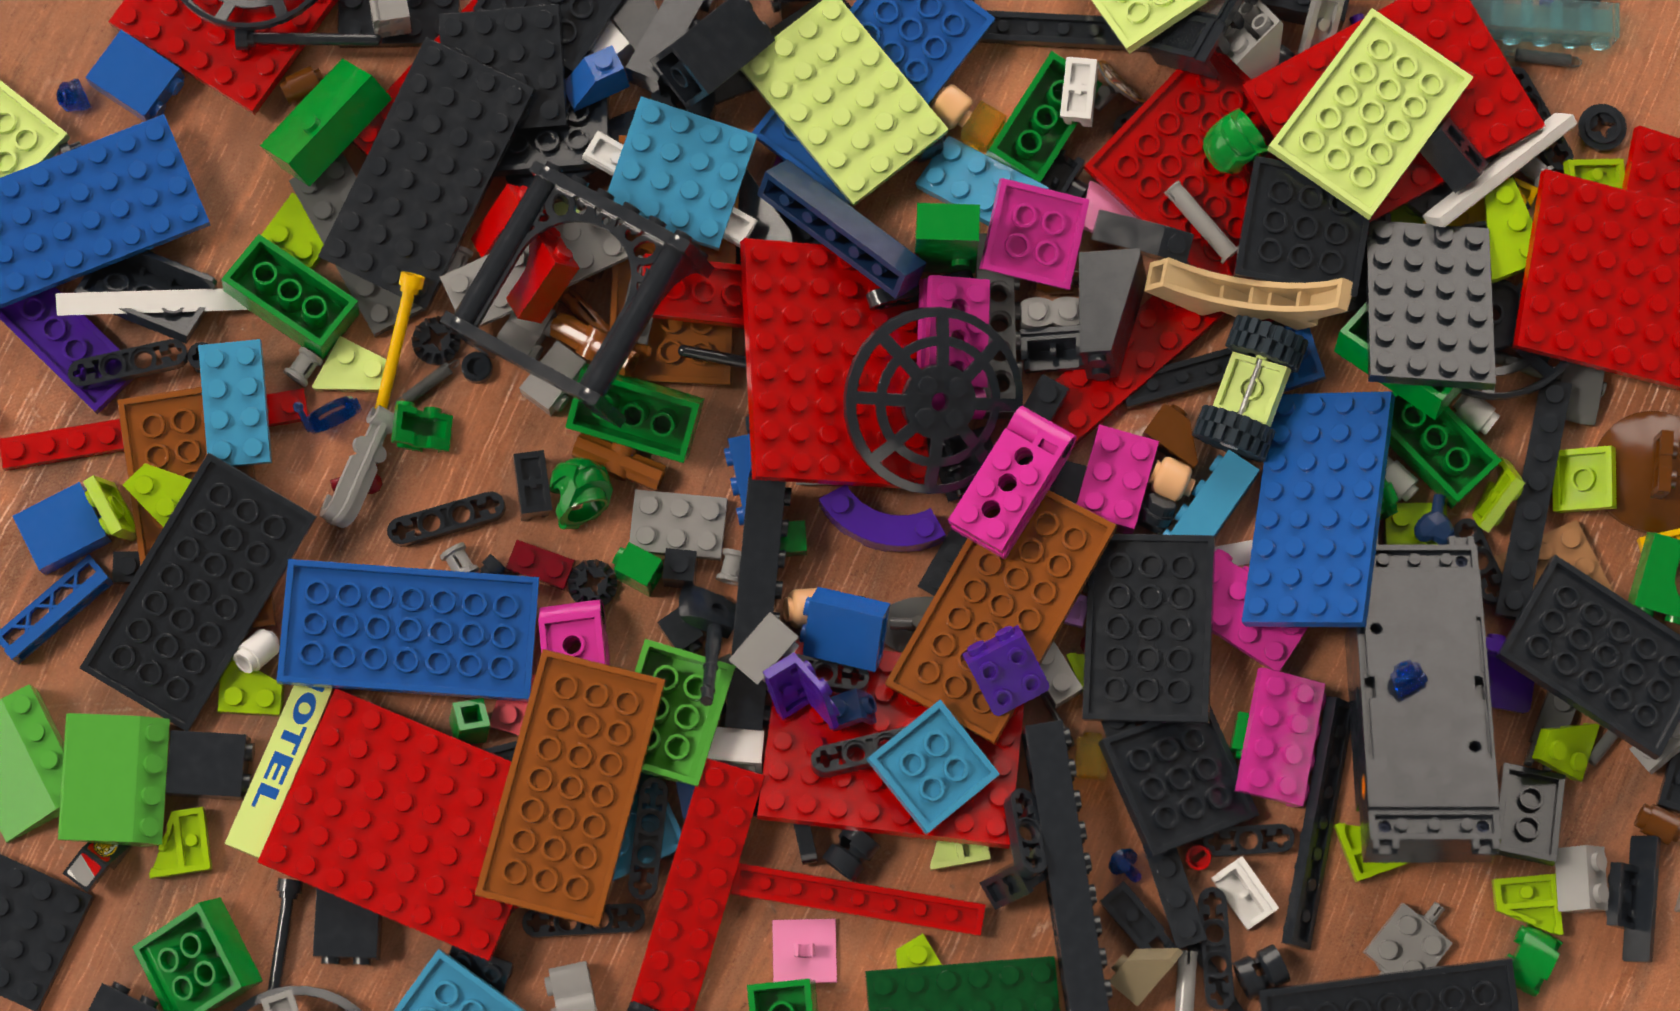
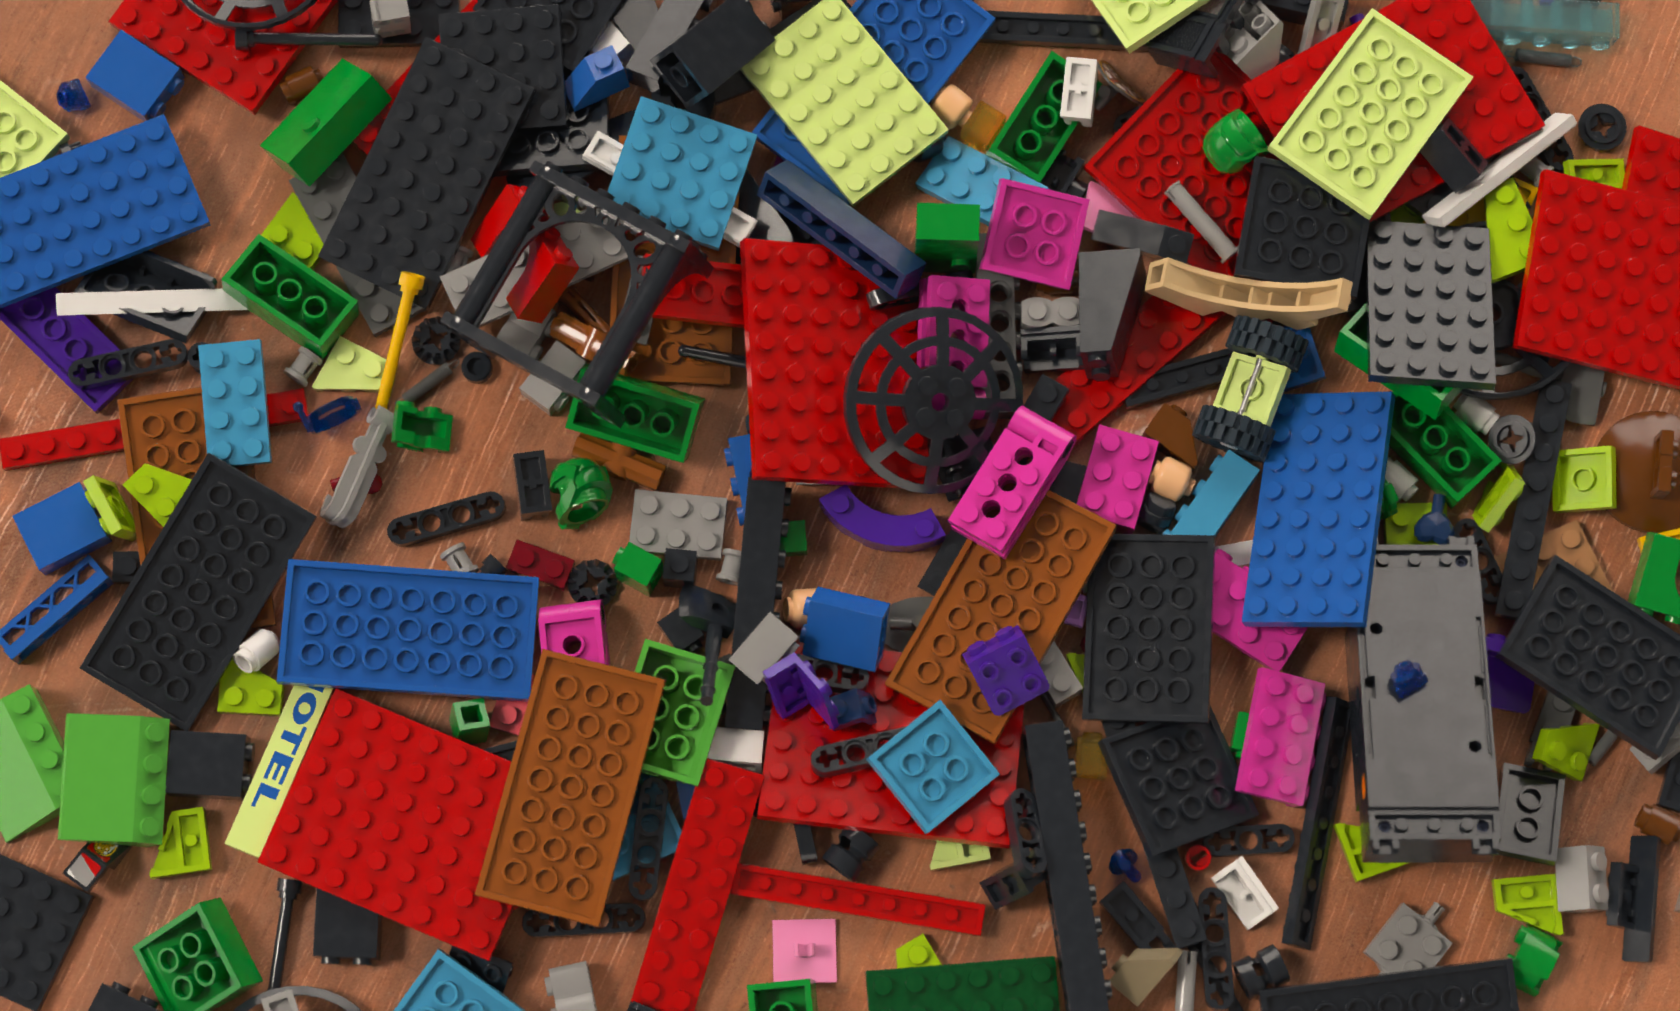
none -> black gear [1488,415,1537,464]

